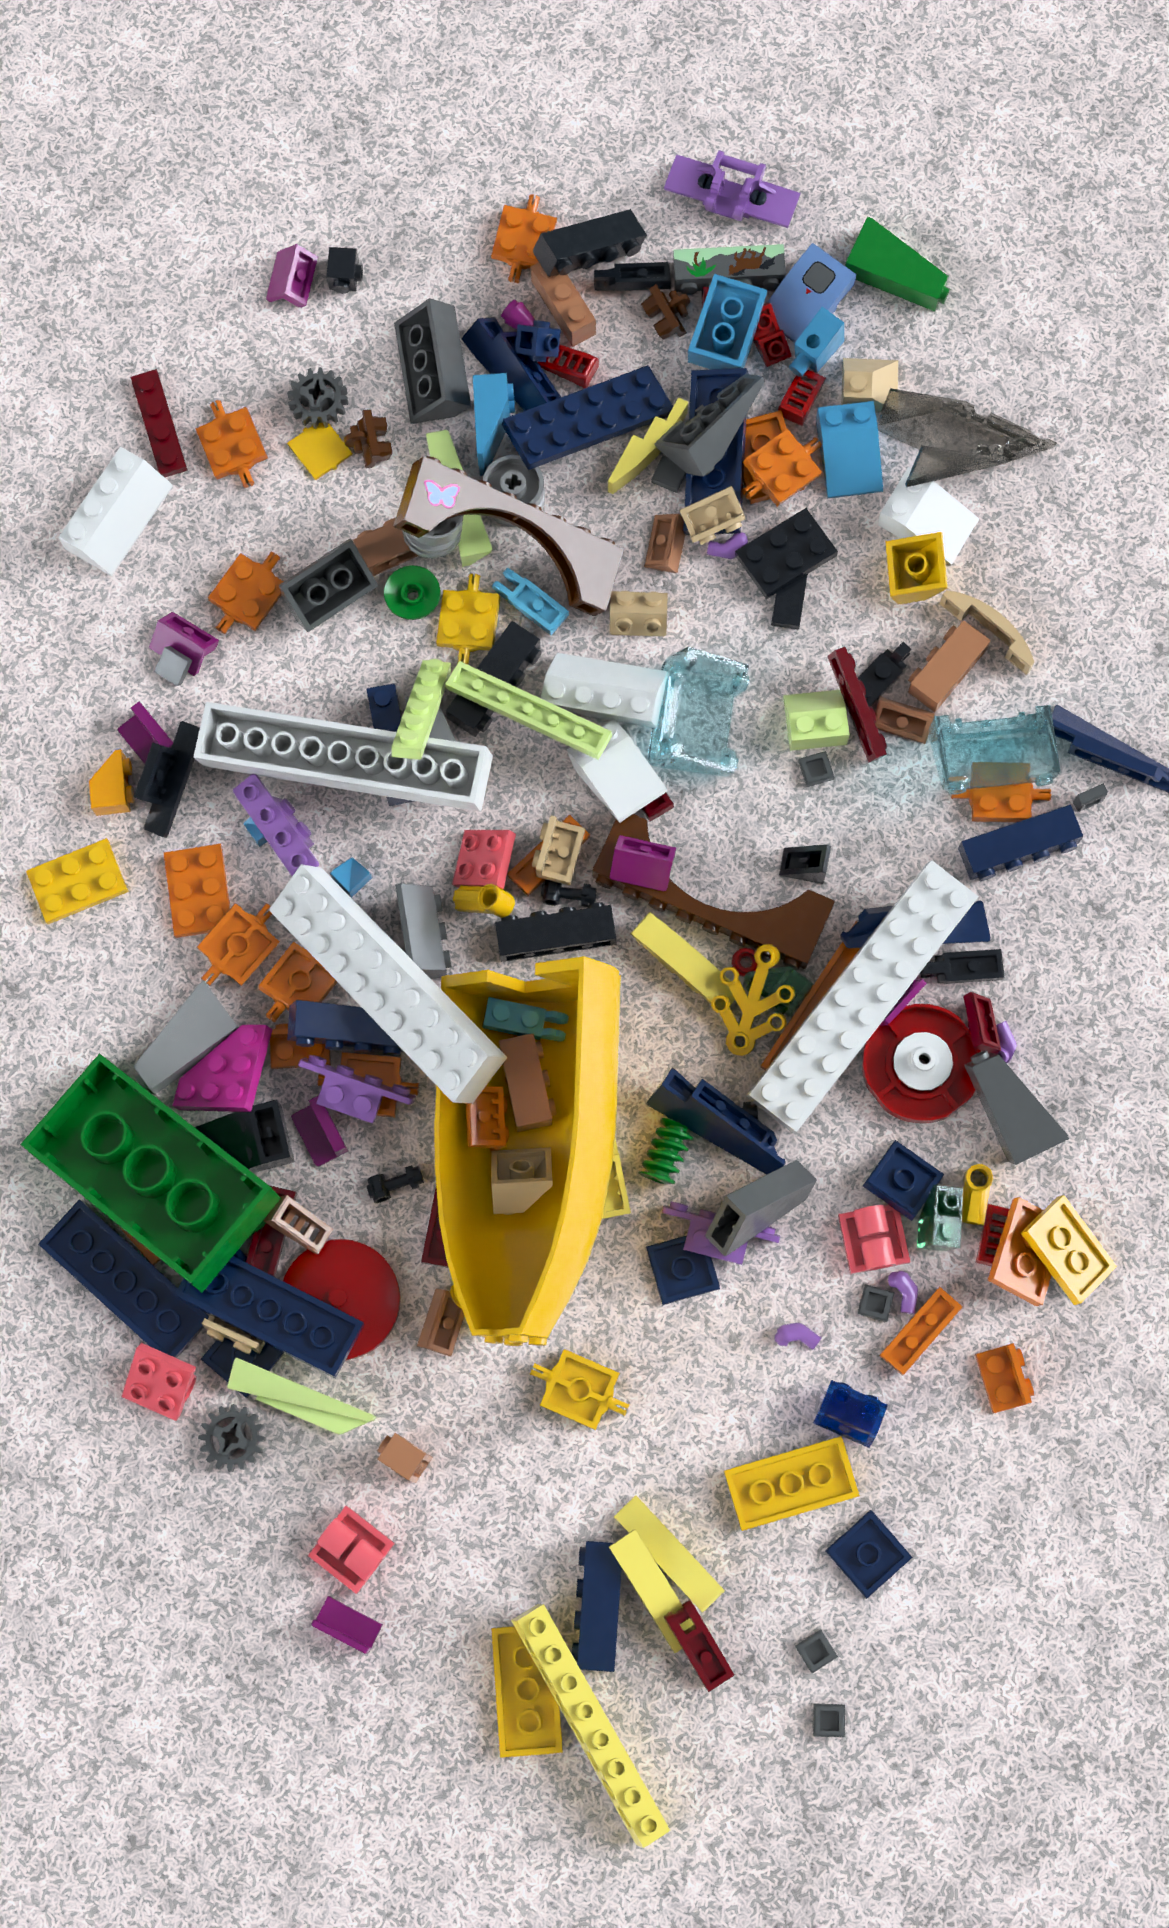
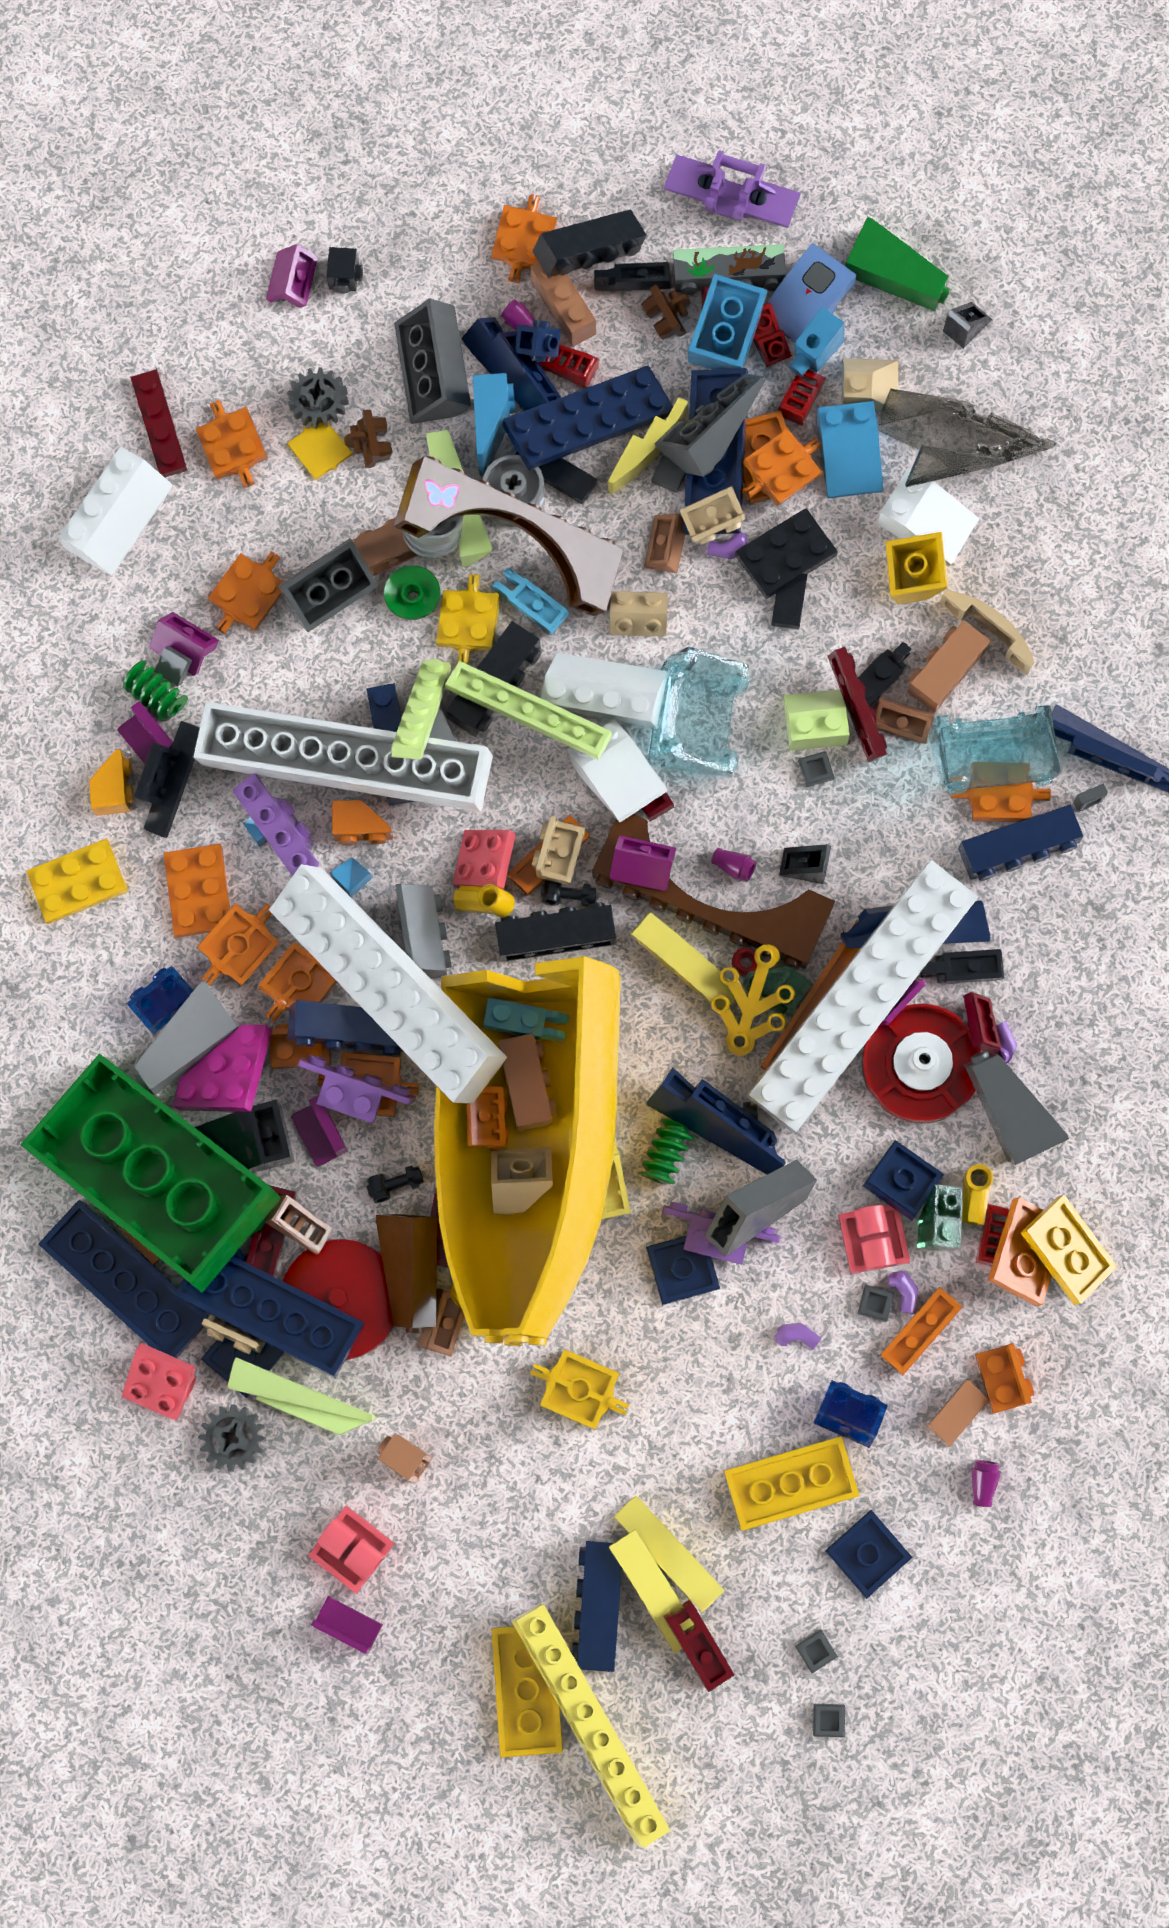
none -> green piece [123,660,188,721]
none -> clear blue brick [126,965,194,1035]
none -> orange slope [332,800,393,846]
none -> reddish brown slope [376,1214,437,1333]
none -> black tile [515,452,597,504]
none -> magenta cone [711,847,757,882]
none -> nougat slope [926,1379,989,1447]
none -> black slope [943,302,992,349]
none -> magenta cone [971,1460,1002,1507]

